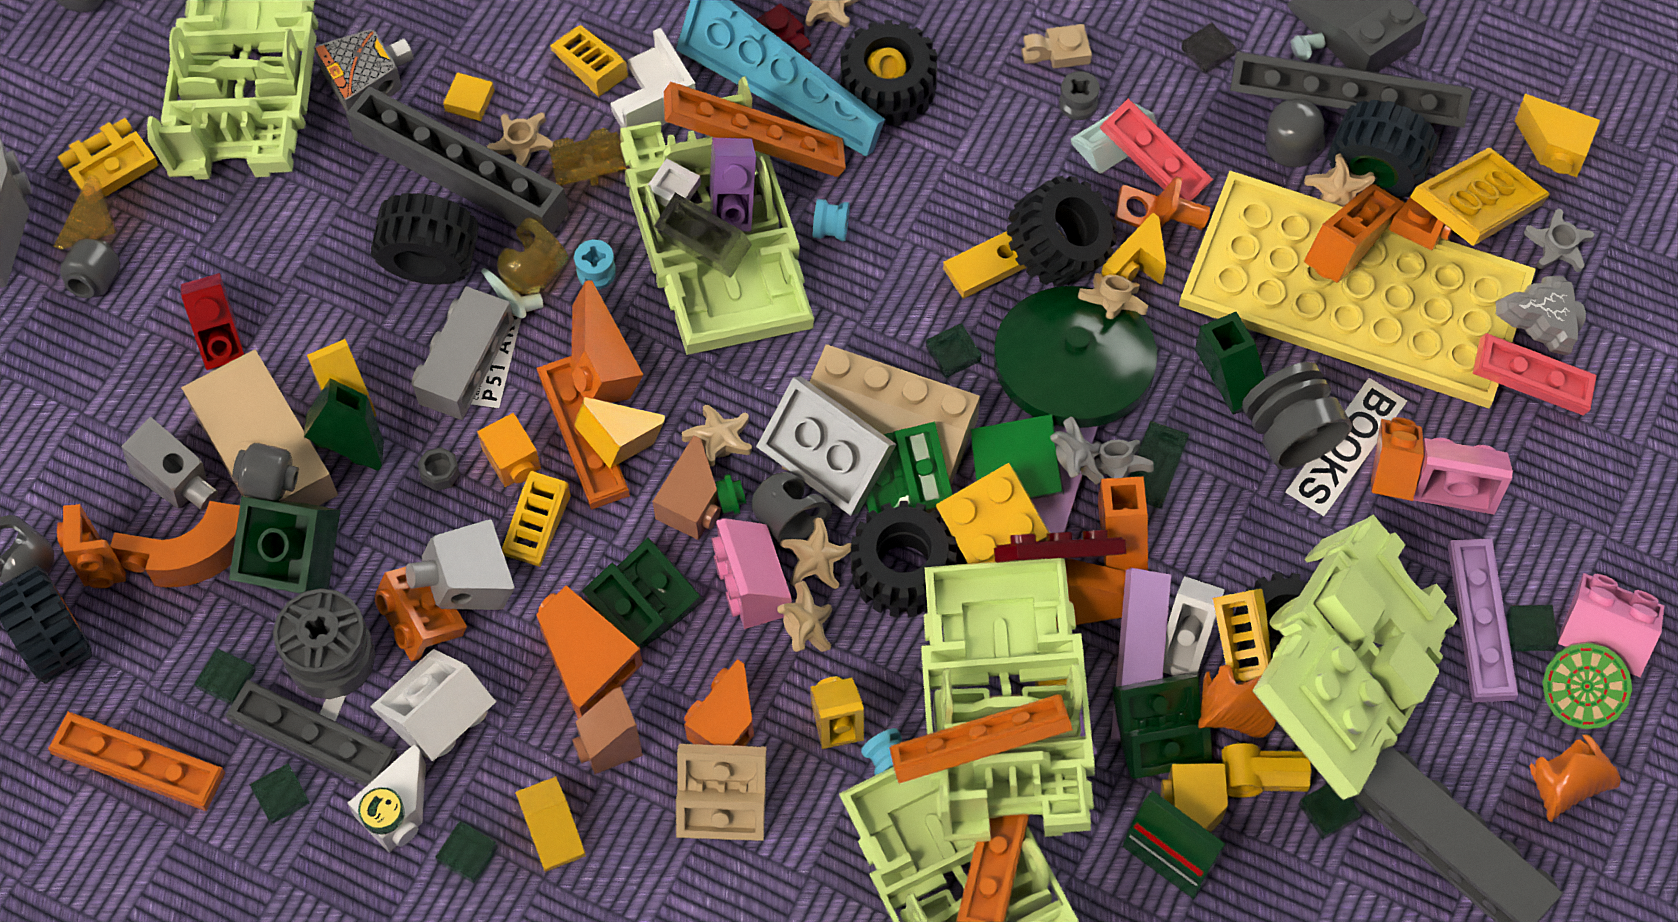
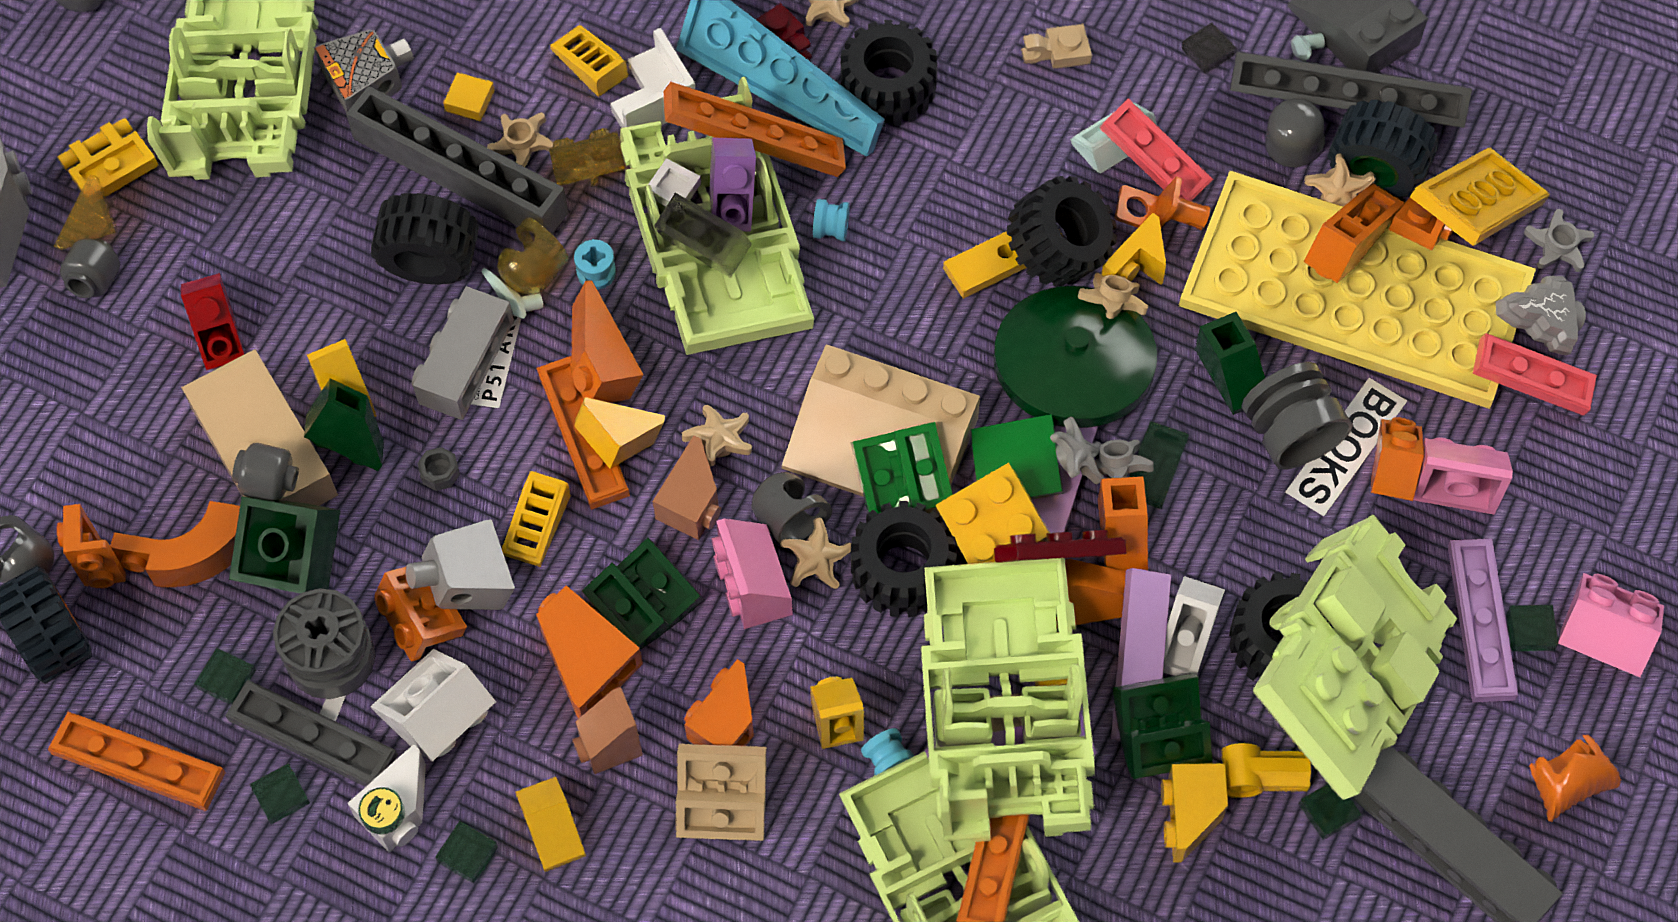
light grey torso [121,417,218,511] -> none
light orange brick [477,412,541,487] -> none
green plate [715,474,747,515] -> none
plate [756,376,897,516] -> none
tan animal [777,581,832,652] -> none
yellow tile [866,48,907,79] -> none
orange tile [889,694,1073,784] -> none
clear green tile [926,323,981,379] -> none
dark grey wheel [1059,71,1100,121] -> none
dark green slope [1122,790,1226,900] -> none
orange hair [1198,665,1277,738] -> none
yellow slope [1213,589,1272,682] -> none
yellow slope [1515,93,1600,178] -> none
bright green tile [1542,642,1632,729] -> none

